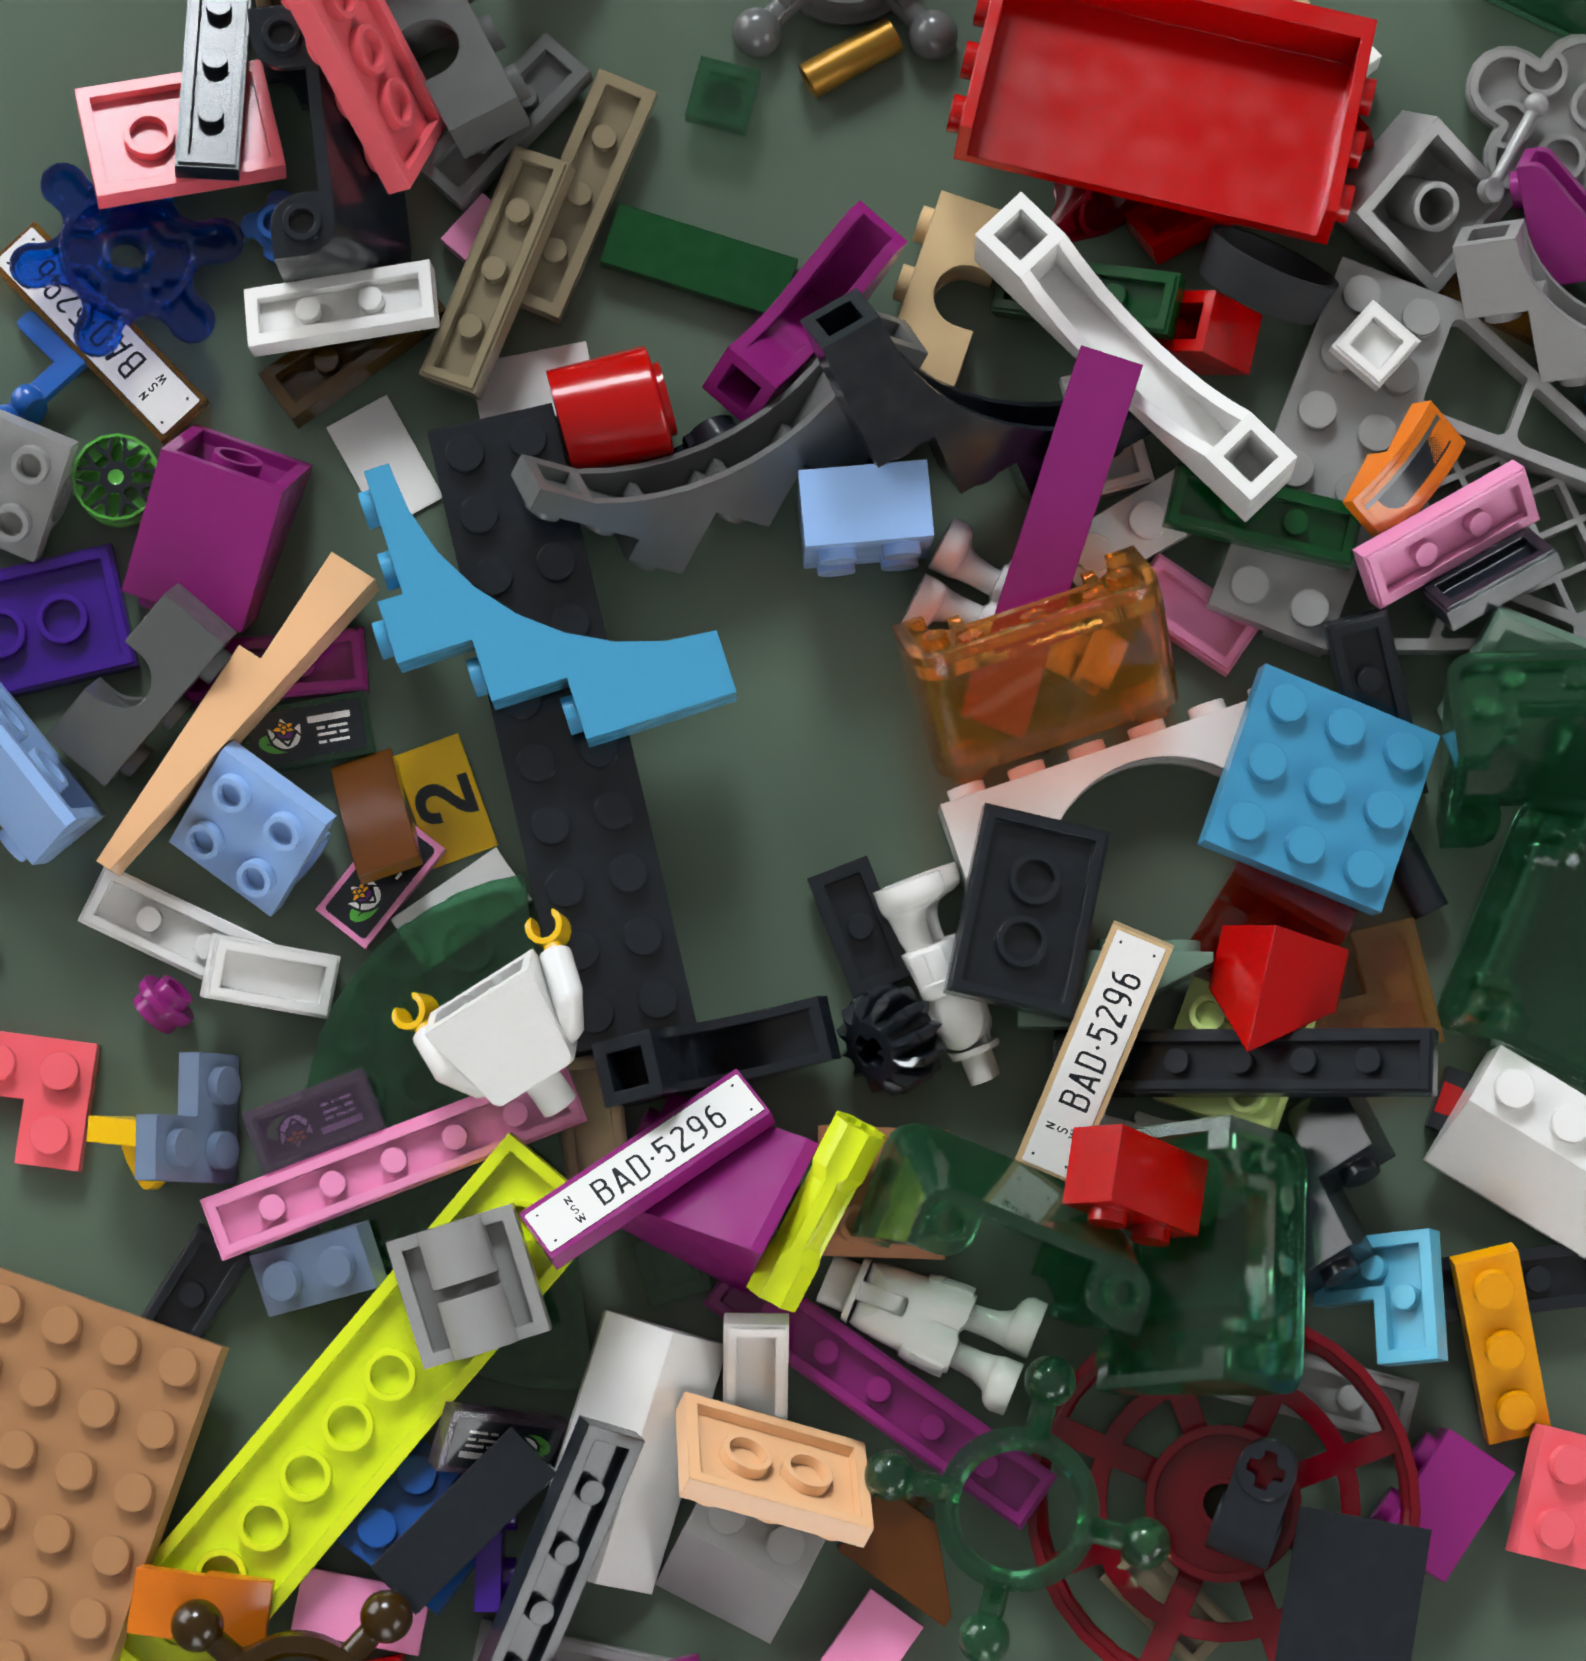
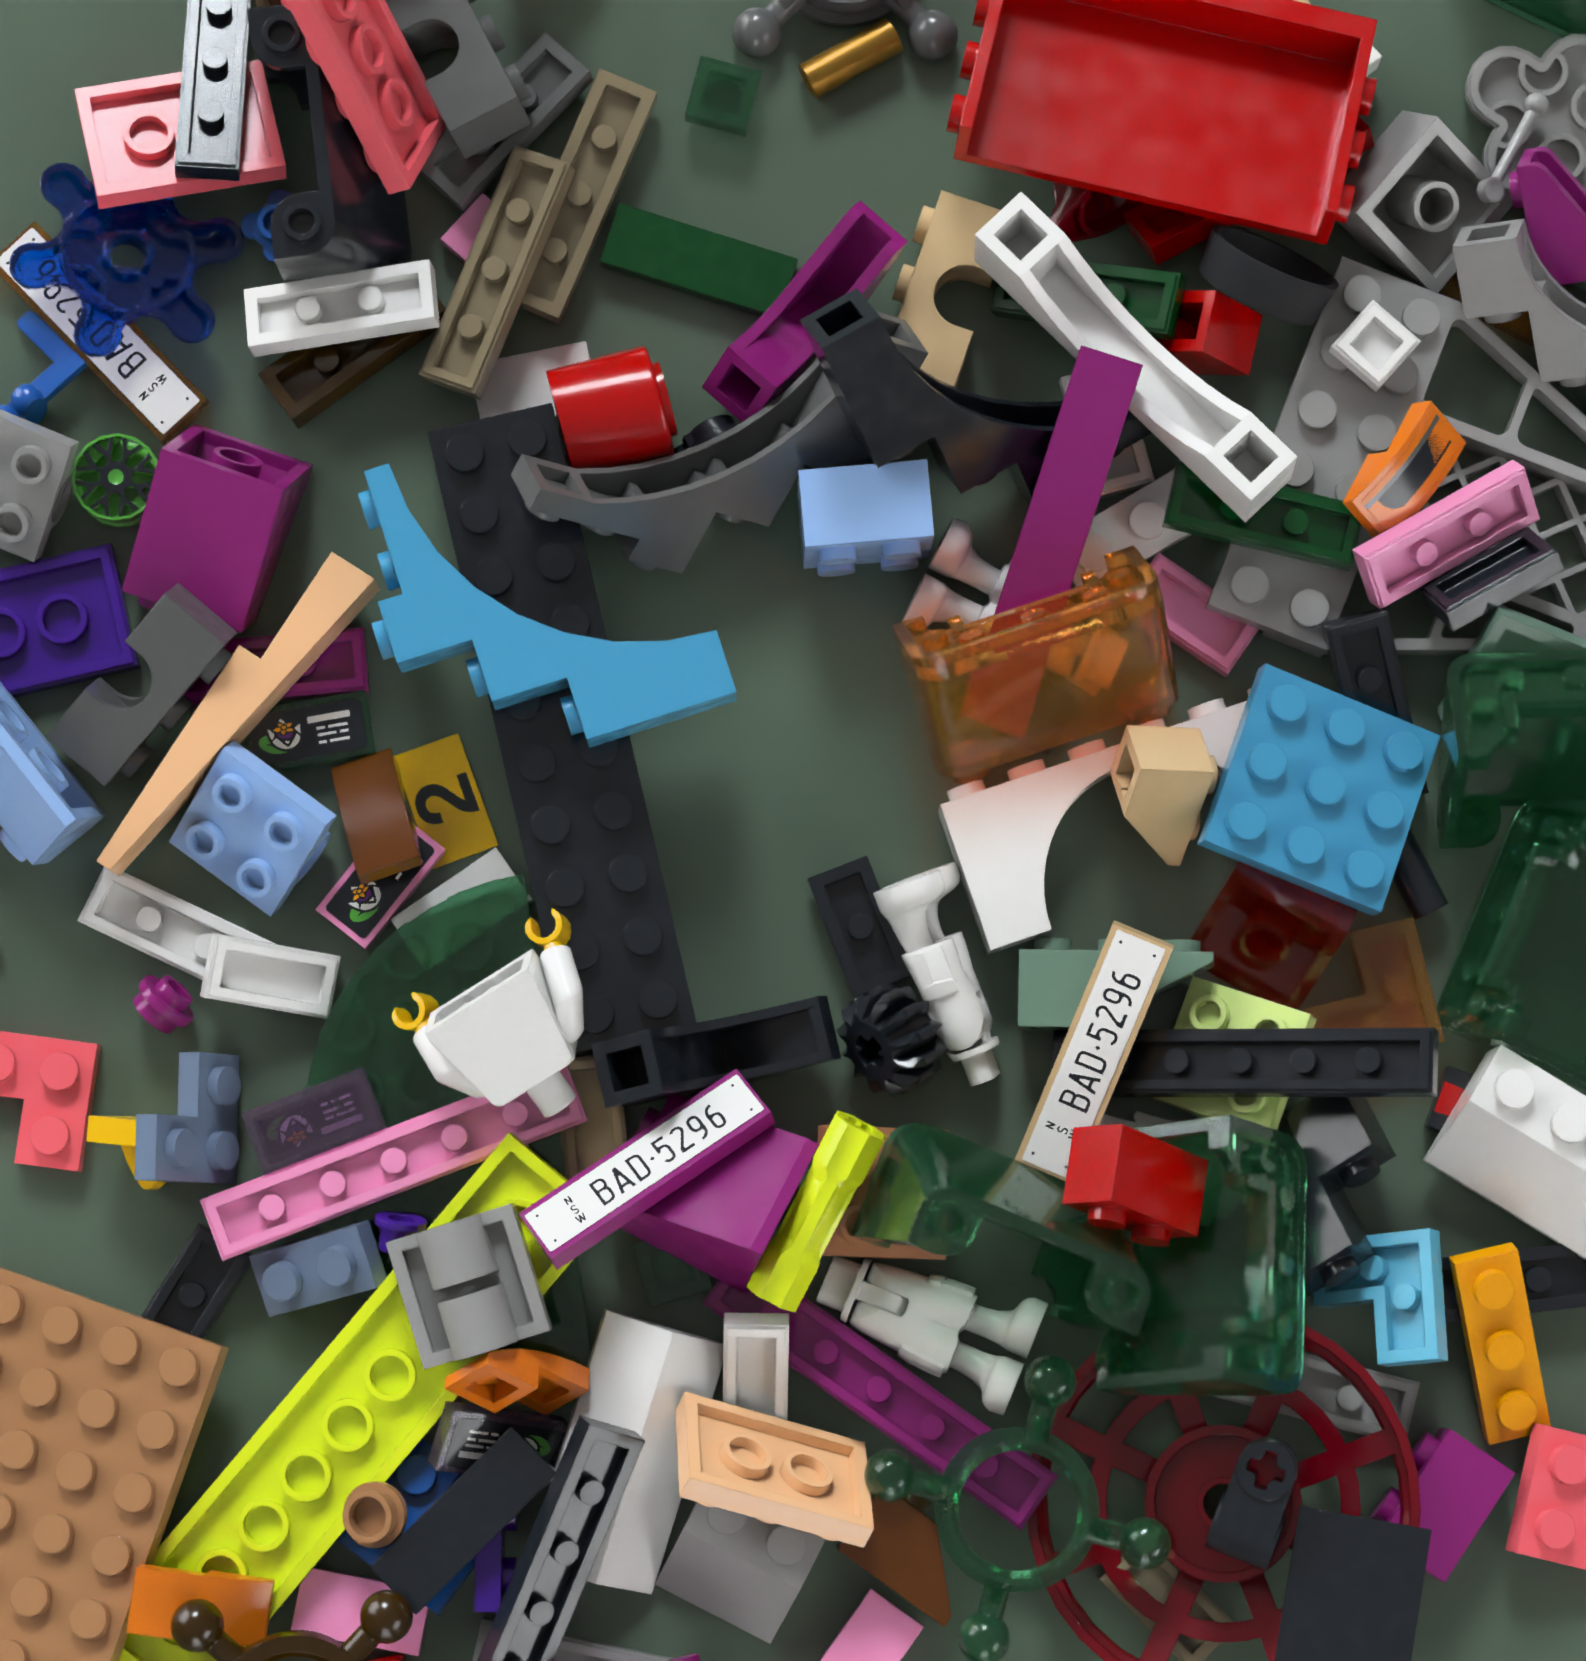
white sticker [326,395,442,514] -> none
black tile [943,803,1111,1022] -> none
red slope [1208,925,1350,1052] -> none
none -> medium nougat plate [343,1481,408,1548]
none -> dark purple piece [374,1211,427,1253]
none -> orange slope [444,1348,590,1415]
none -> tan slope [1110,725,1218,866]

